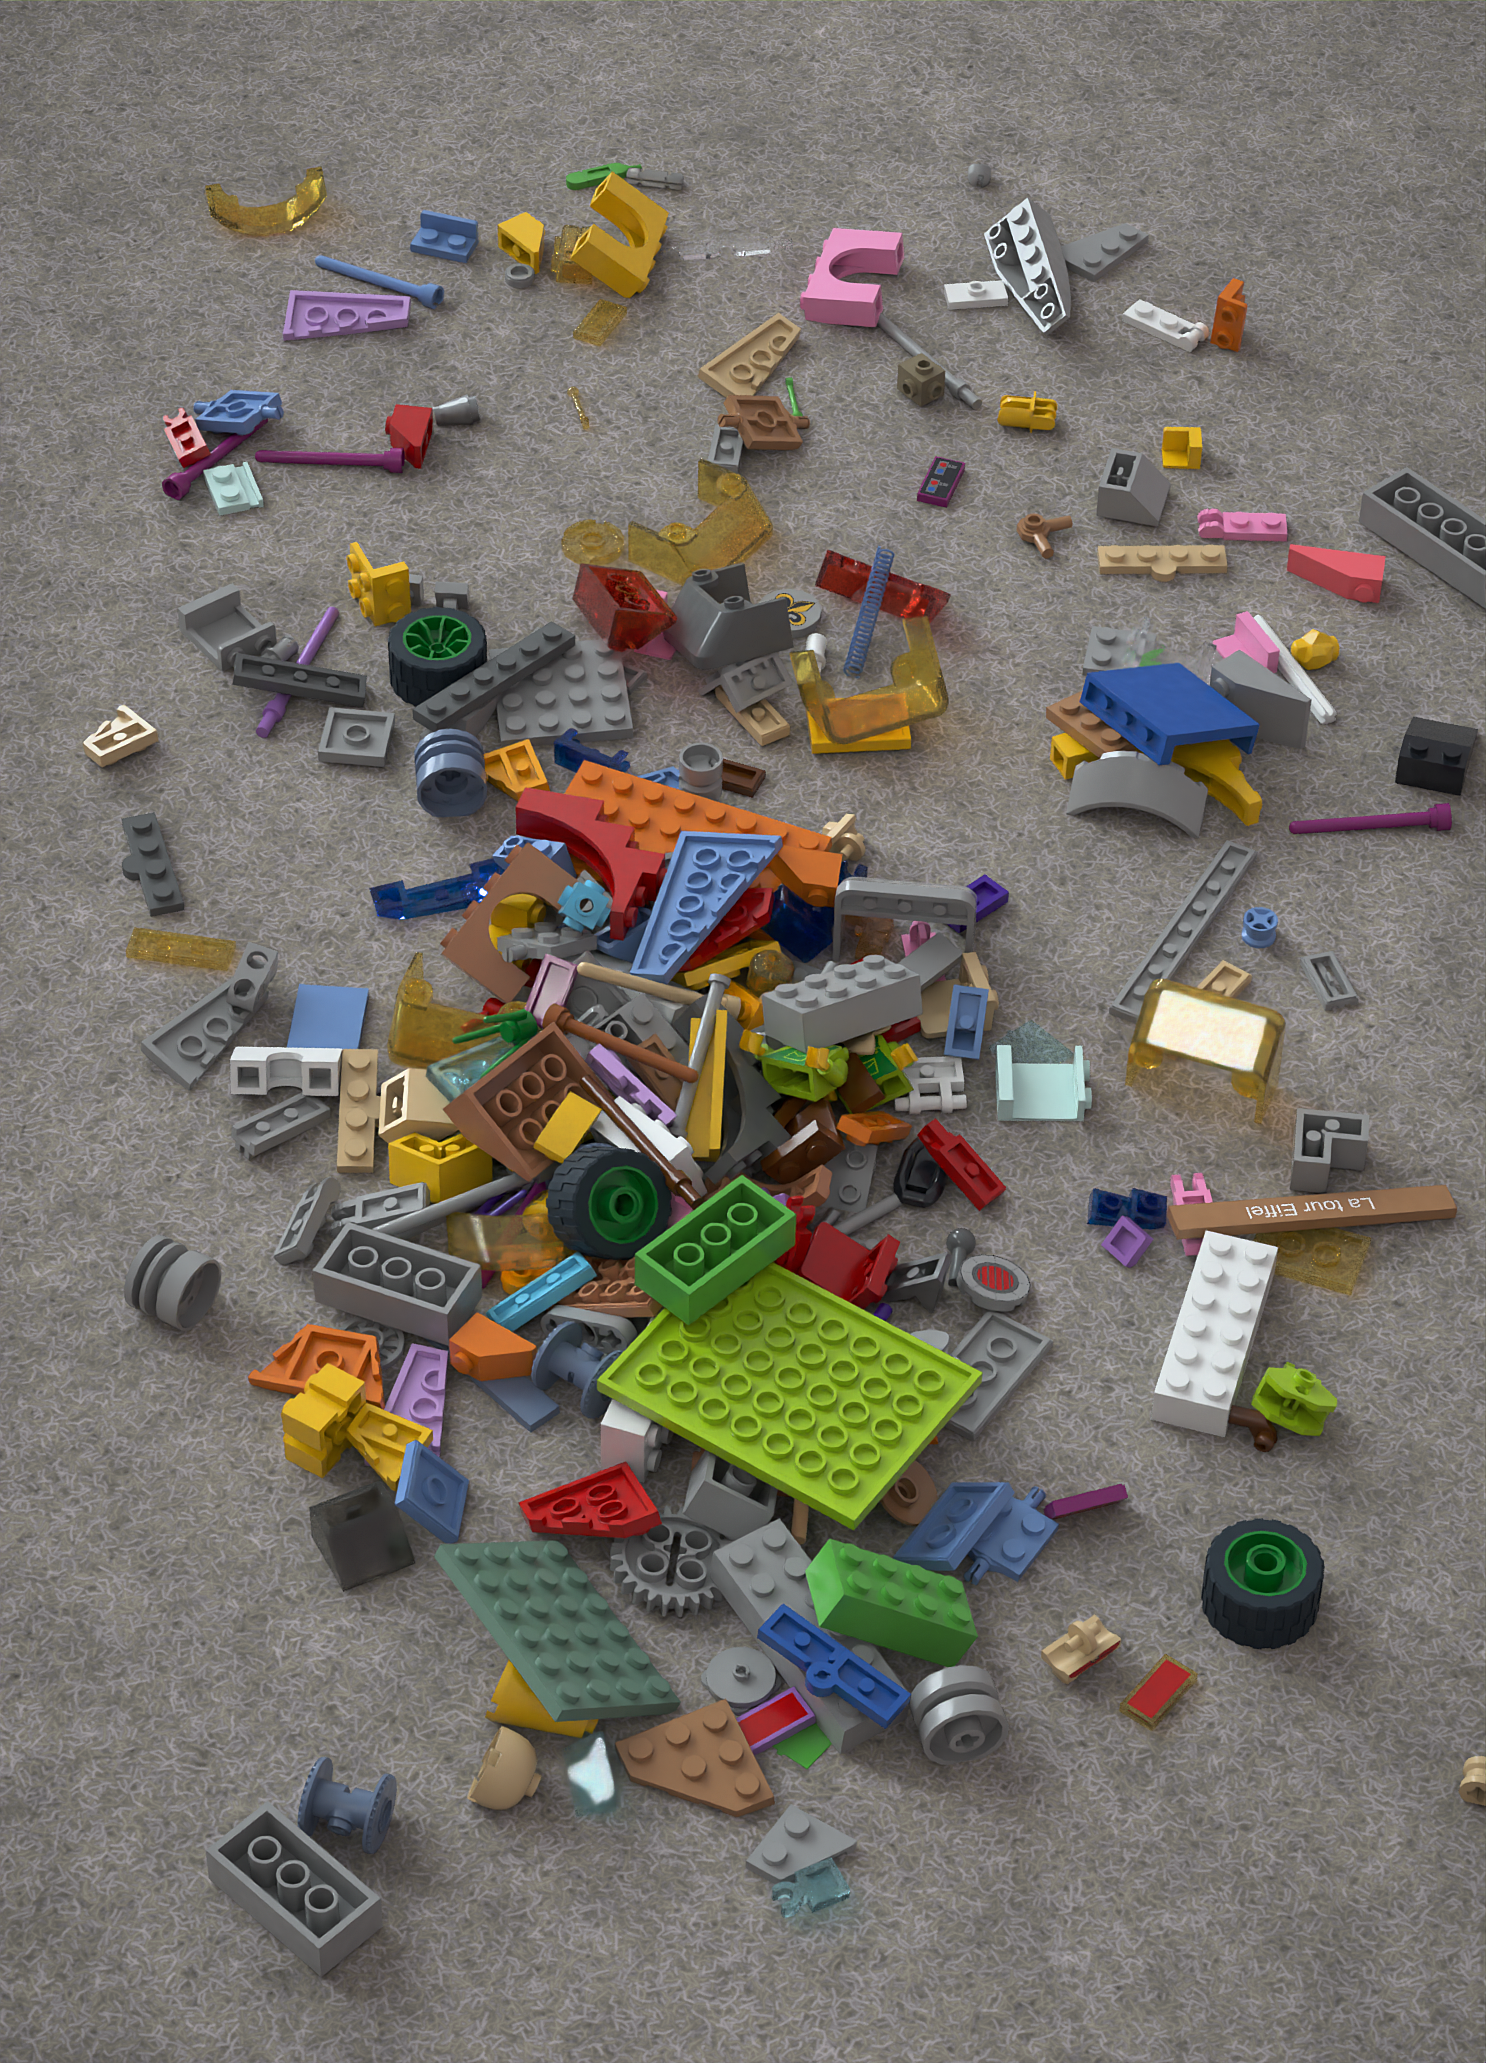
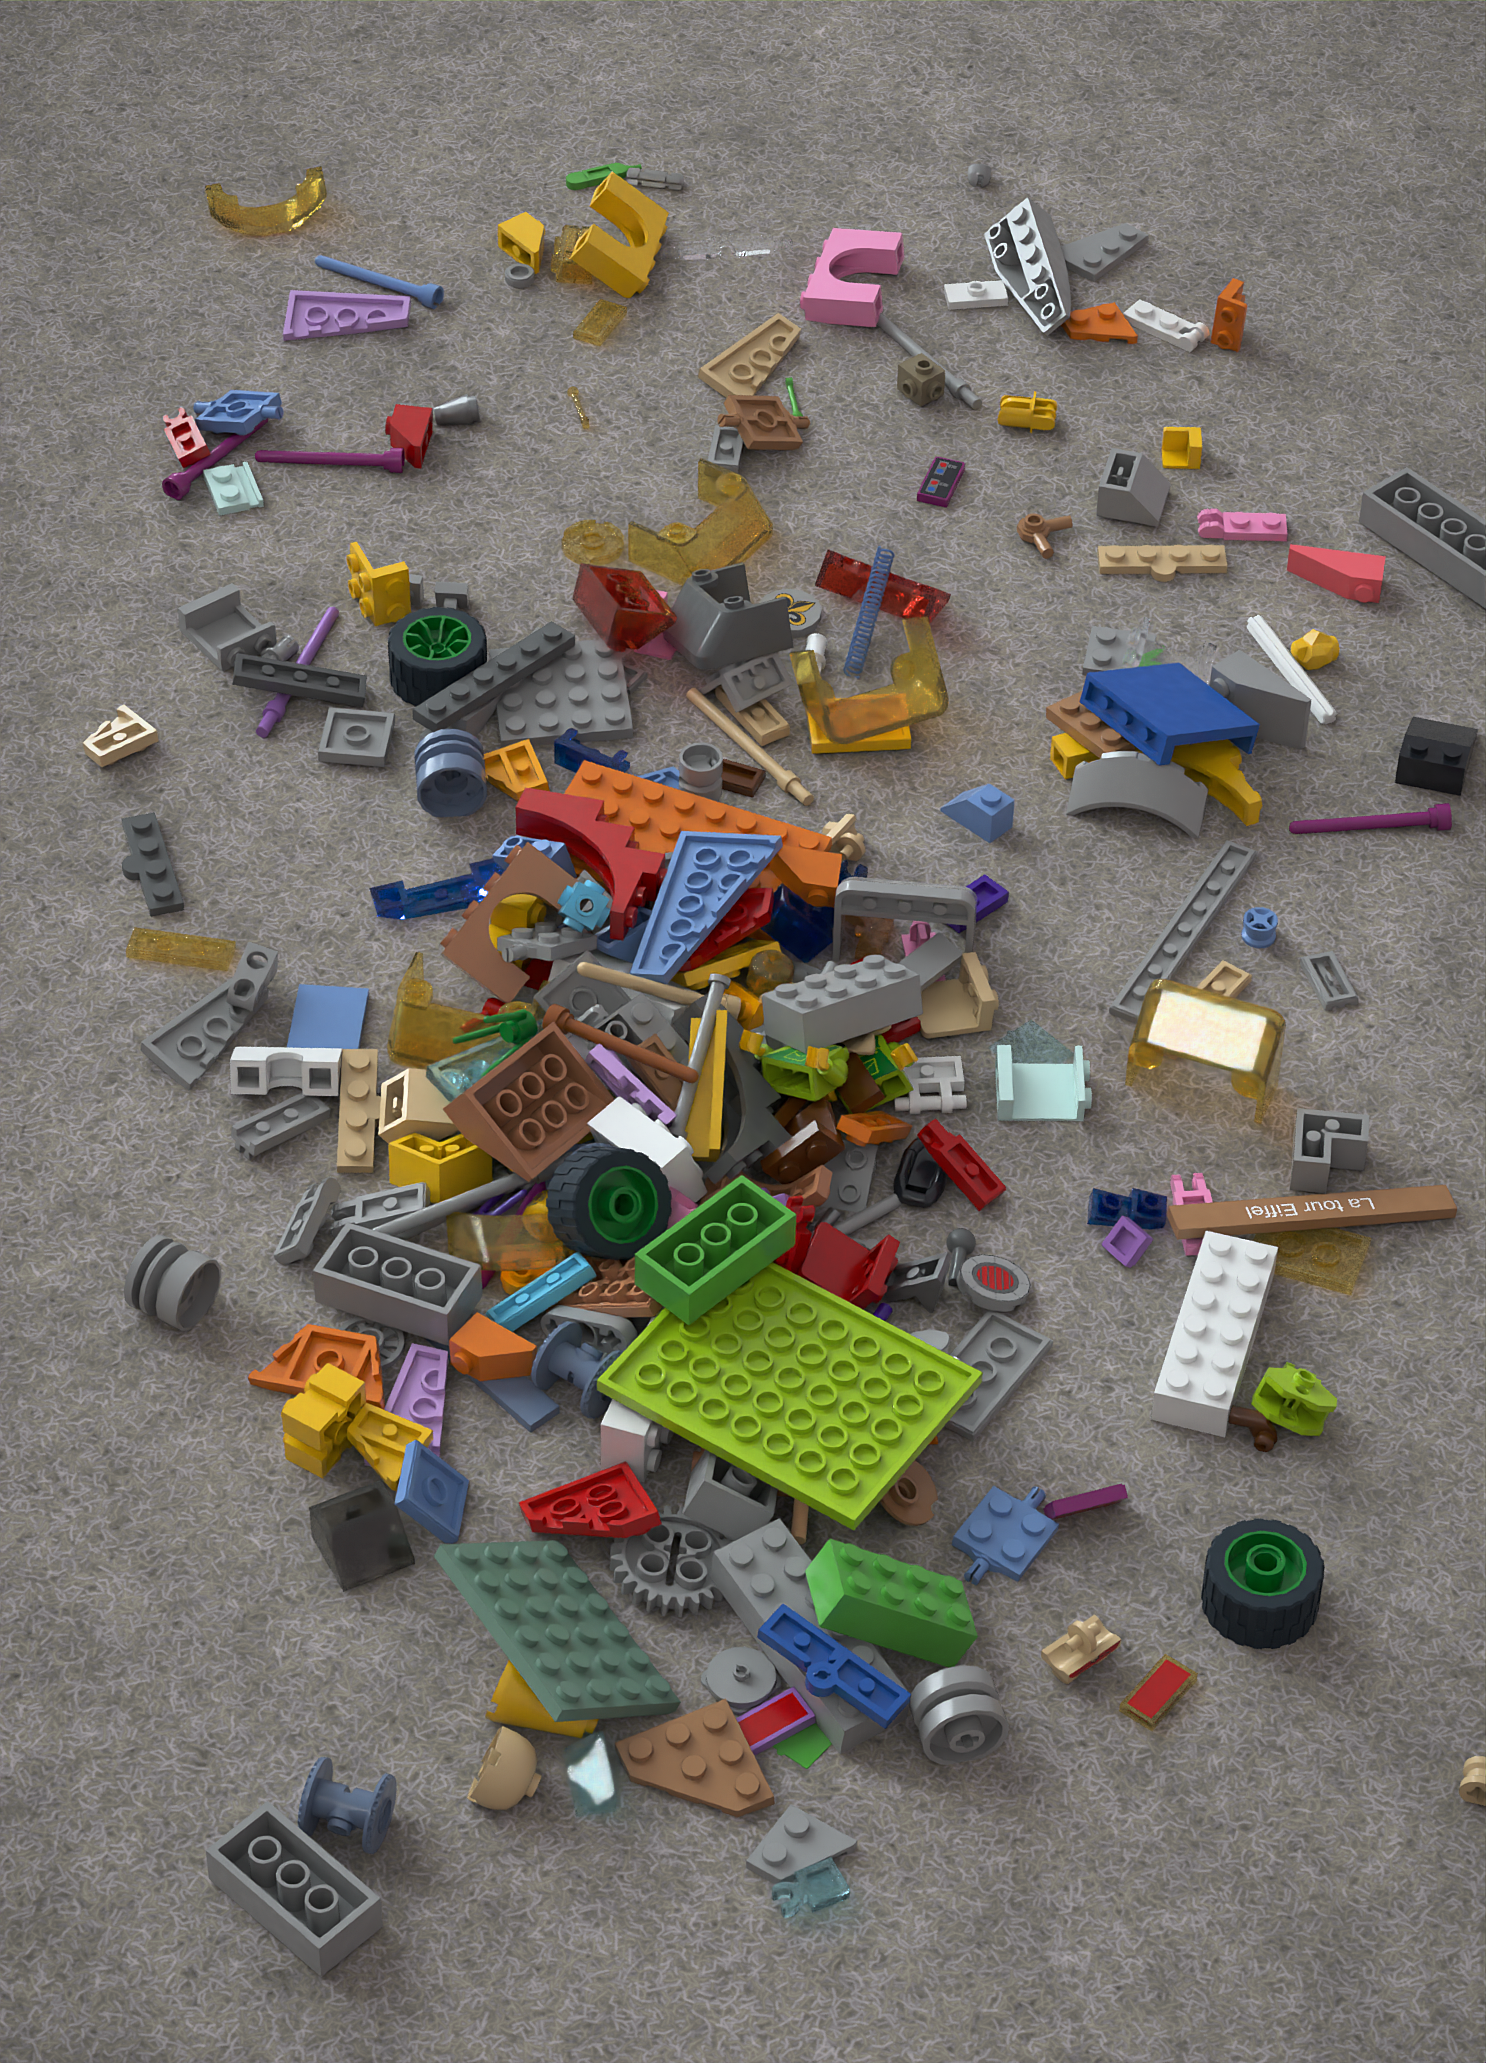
medium blue bracket [410,210,479,263] -> none
tile [524,953,578,1029] -> none
yellow slope [533,1091,602,1164] -> none
reddish brown bar [579,1075,704,1210] -> none
medium blue tile [892,1482,1015,1571] -> none
medium blue slope [944,985,989,1060] -> none
bright pink panel [1212,611,1280,673] -> none
none -> tan bar [686,688,814,806]
none -> medium blue slope [940,784,1014,843]
none -> orange wing [1061,302,1138,344]

